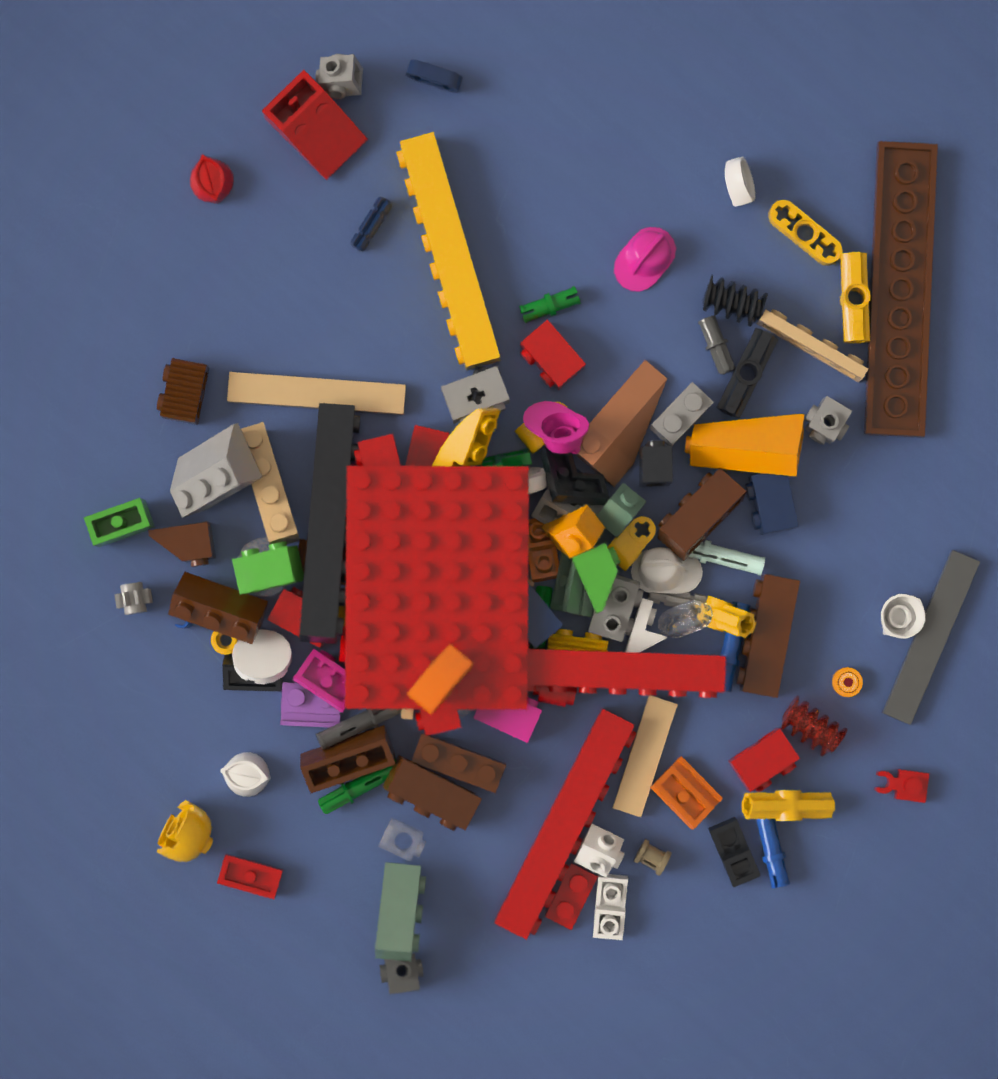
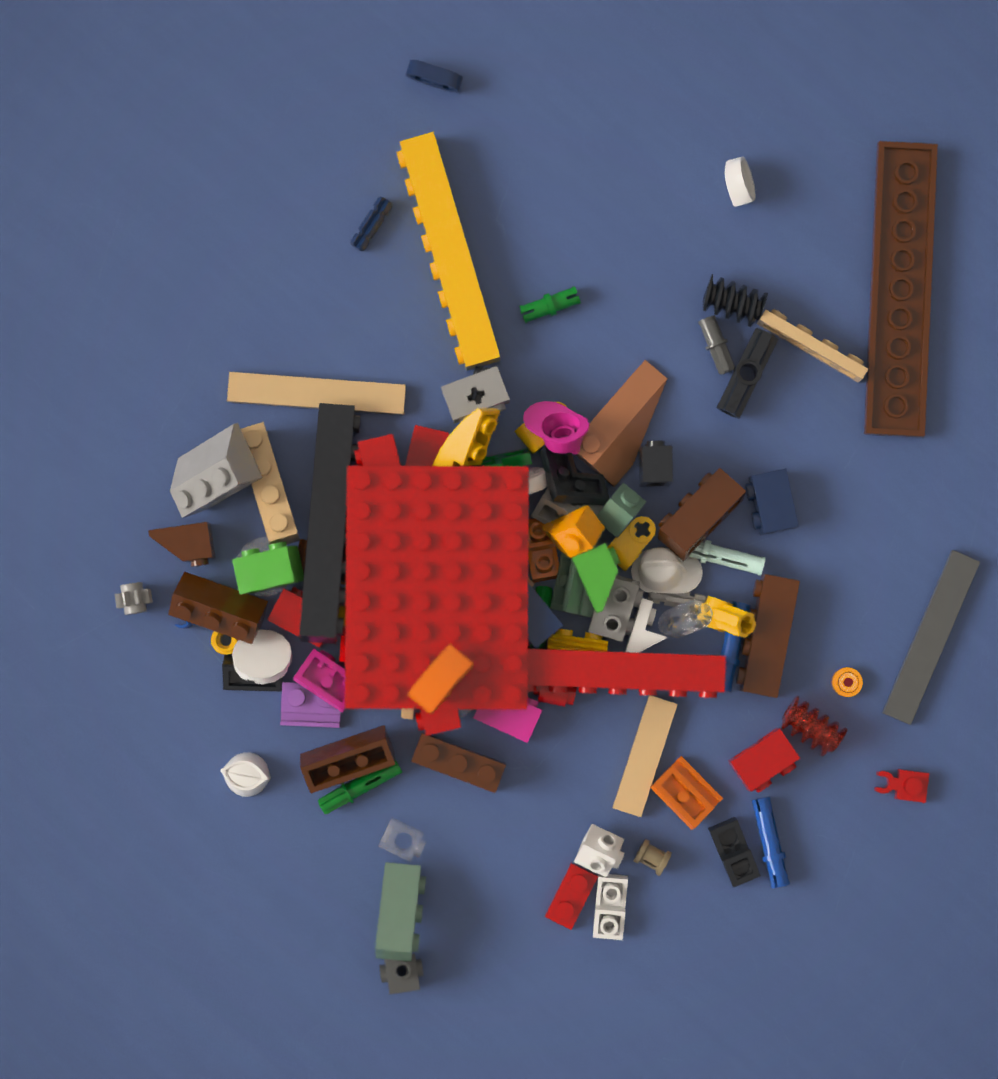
bright green brick [84,498,155,547] -> none
reddish brown brick [157,358,210,425] -> none
yellow cylinder [157,800,213,862] -> none
red hat [190,154,234,204] -> none
red plate [217,854,283,899] -> none
red slope [262,70,368,181] -> none
dark grey axle [315,709,402,750] -> none
light grey brick [316,54,363,99] -> none
reddish brown brick [383,755,482,831] -> none
red brick [494,708,637,940] -> none
red brick [520,319,586,391] -> none
dark pink piece [614,227,676,292] -> none
light grey brick [649,382,714,446] -> none
light orange slope [685,414,805,477] -> none
yellow piece [742,790,835,821] -> none
yellow beam [769,200,842,266] -> none
light grey brick [804,396,852,445] -> none
yellow piece [840,252,871,344] -> none
white hat [881,594,925,639] -> none

